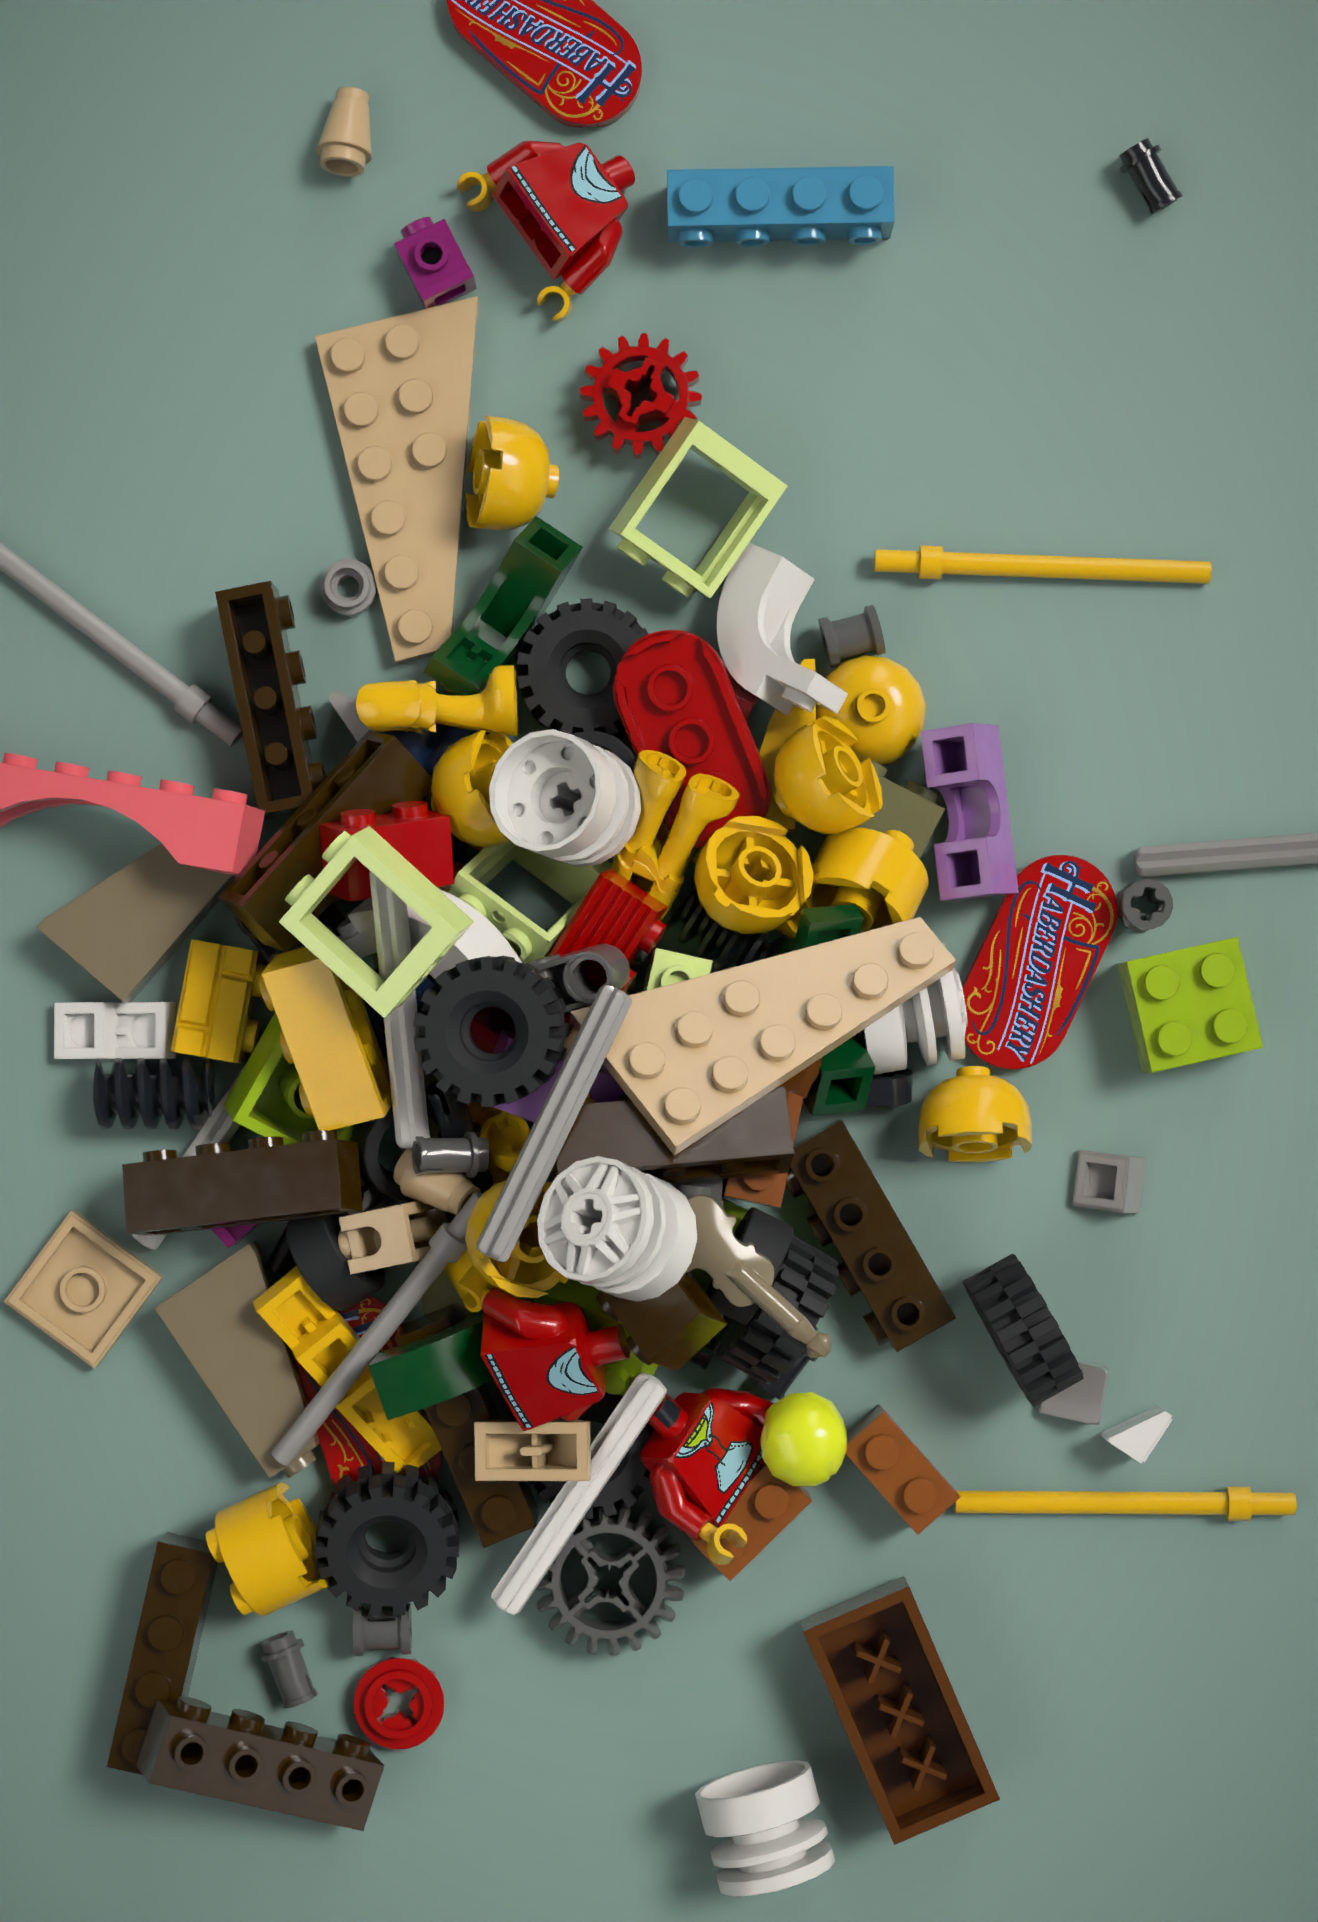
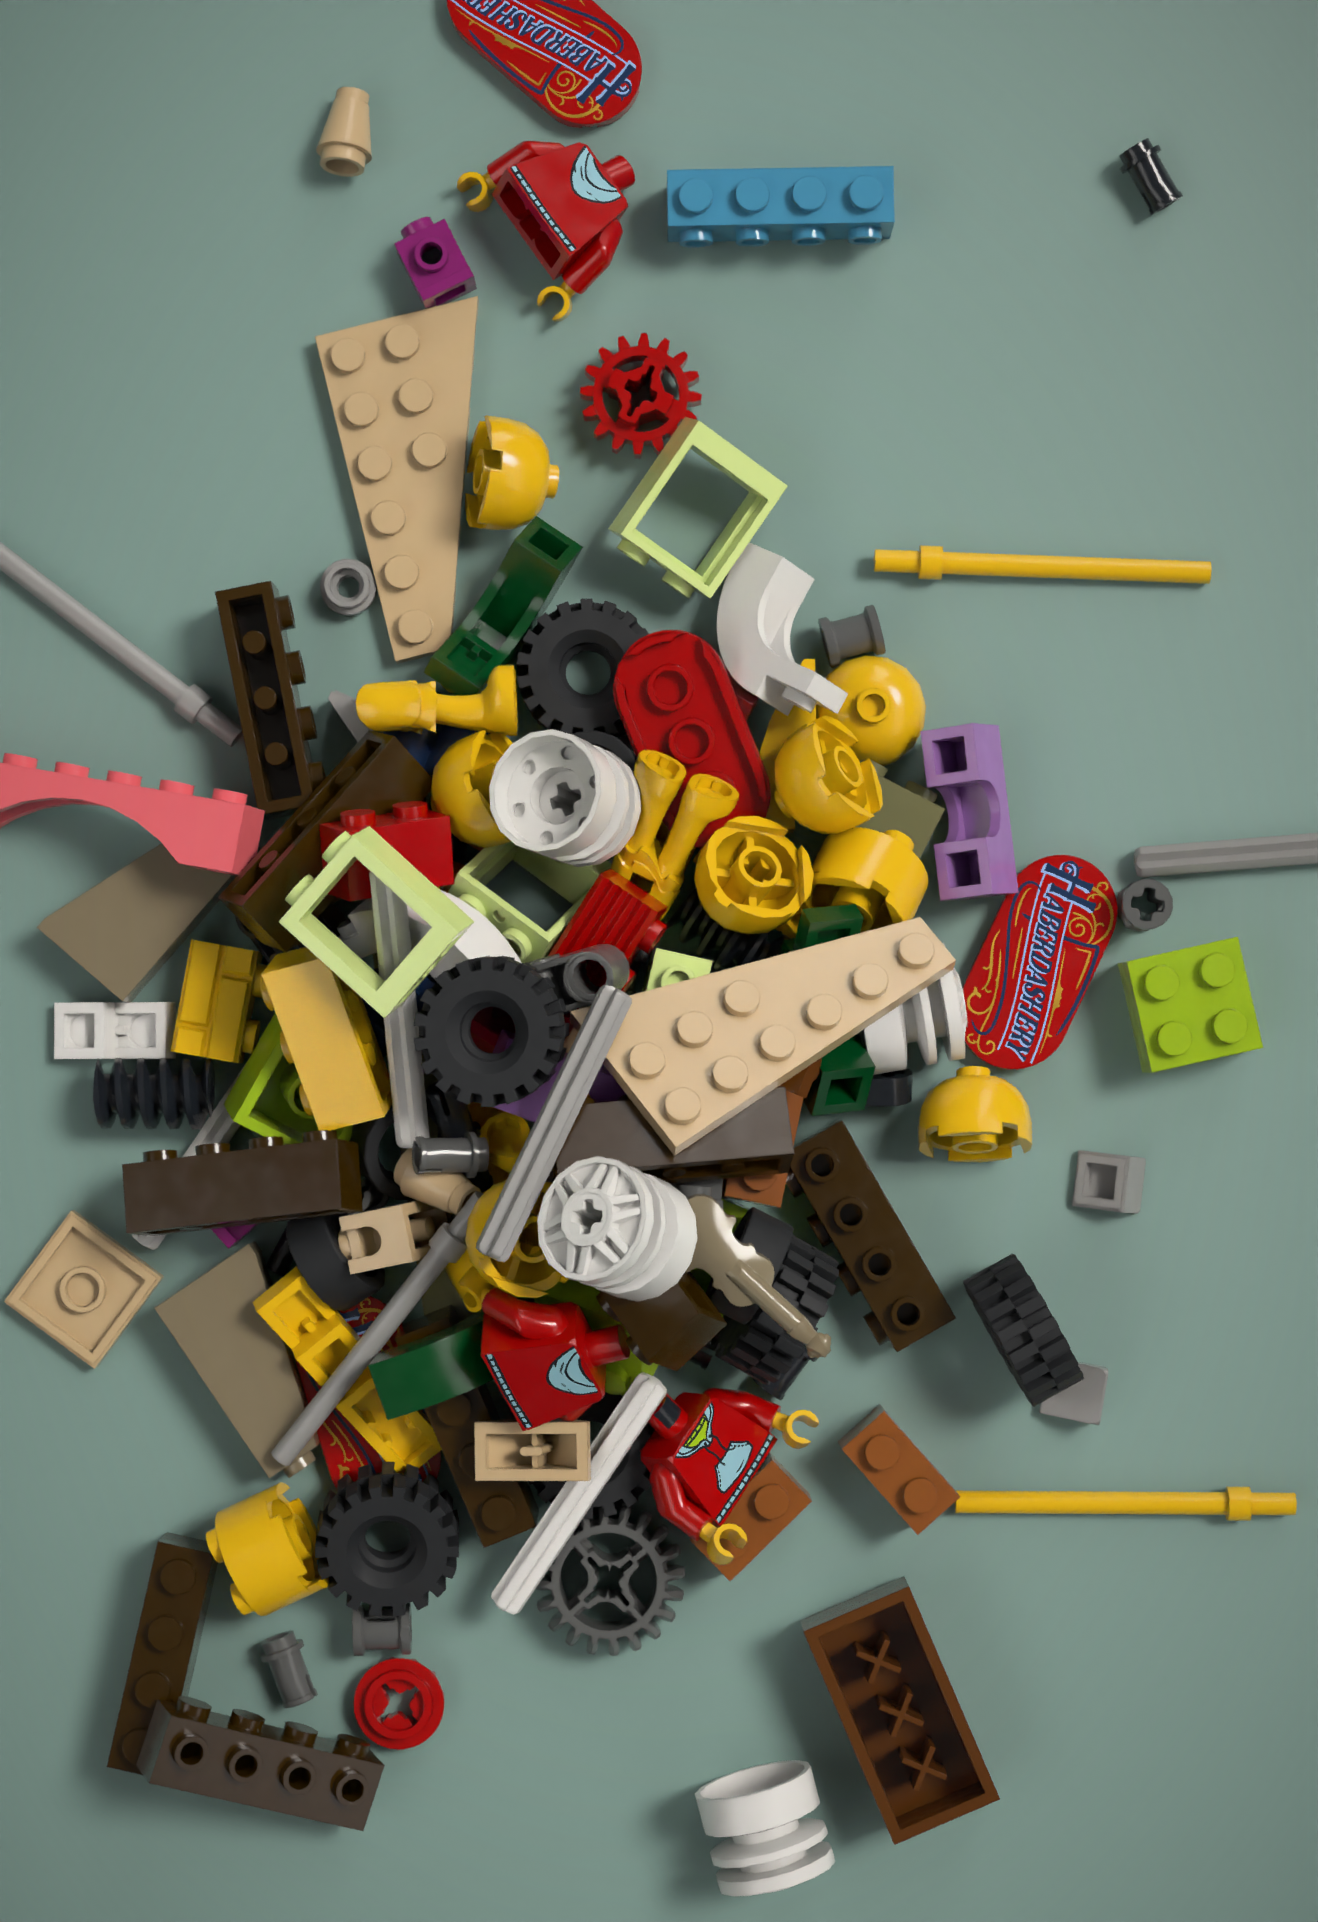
neon yellow hair [760,1392,847,1487] -> none
white slope [1100,1406,1173,1463] -> none

